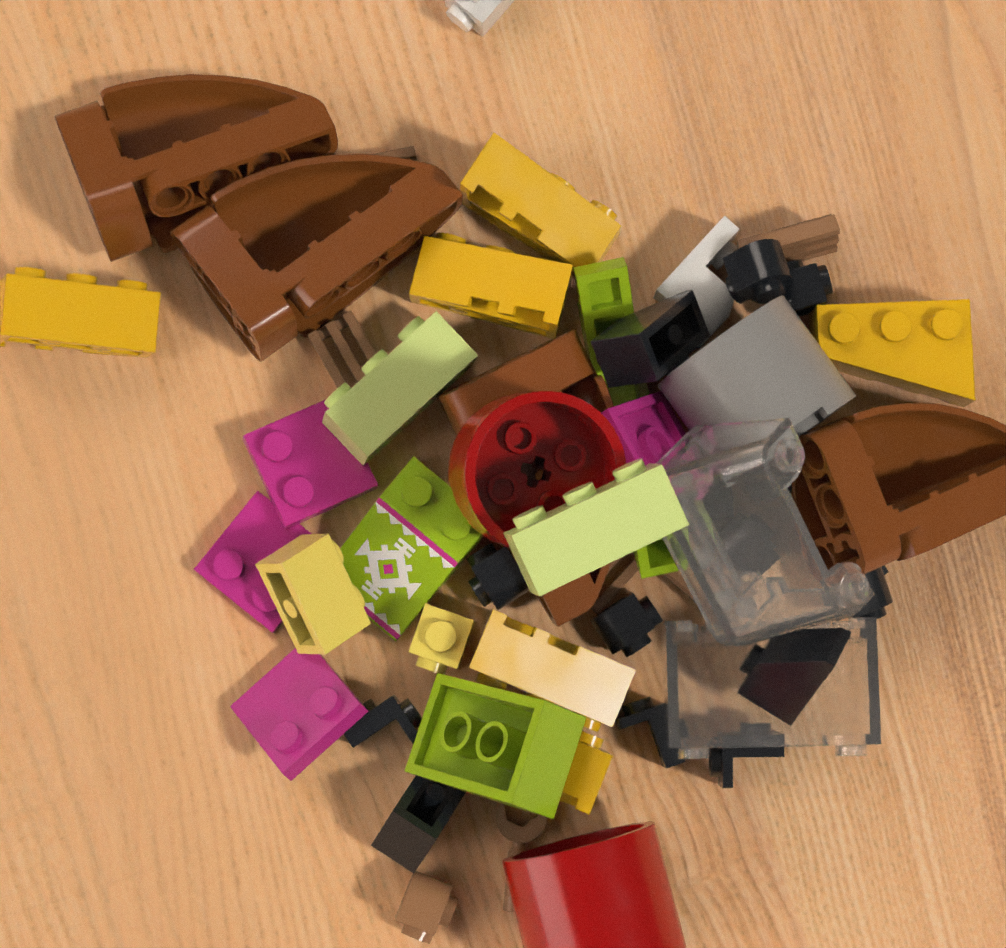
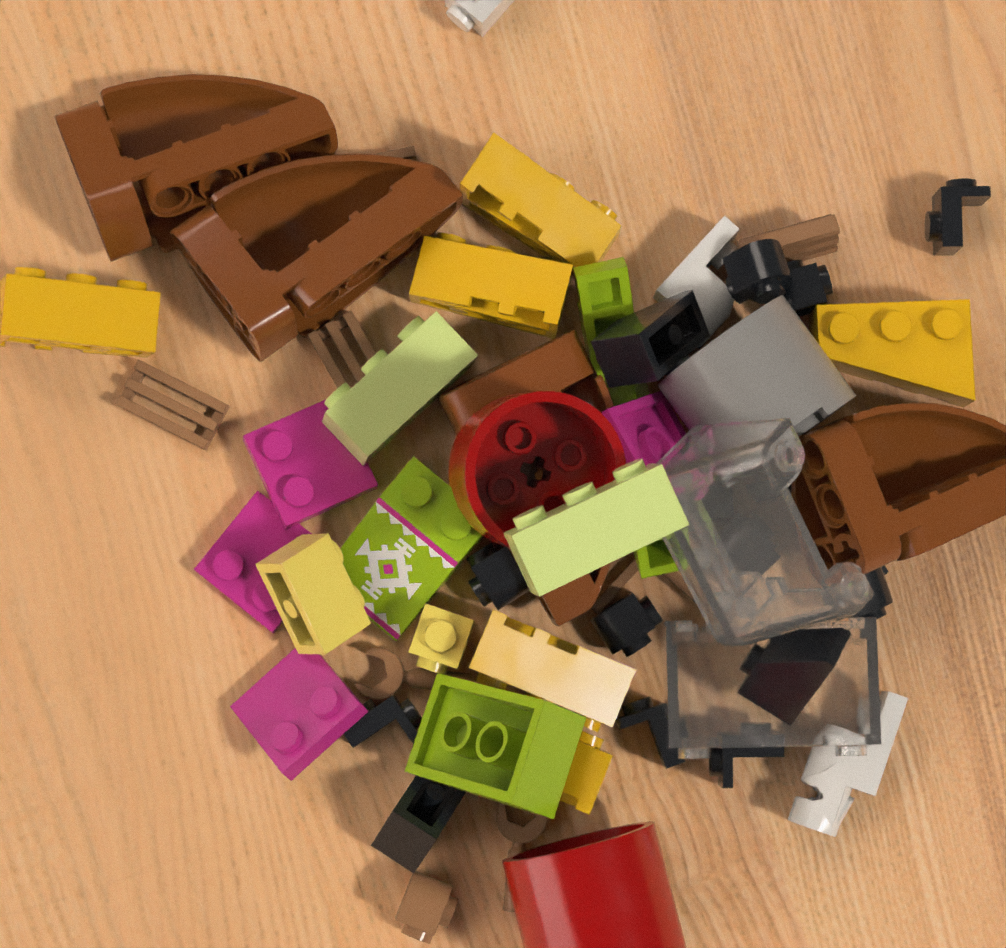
none -> medium nougat tile [115,359,230,451]
none -> medium nougat piece [354,648,472,699]
none -> white plate [788,691,908,837]
none -> black bracket [925,178,991,256]

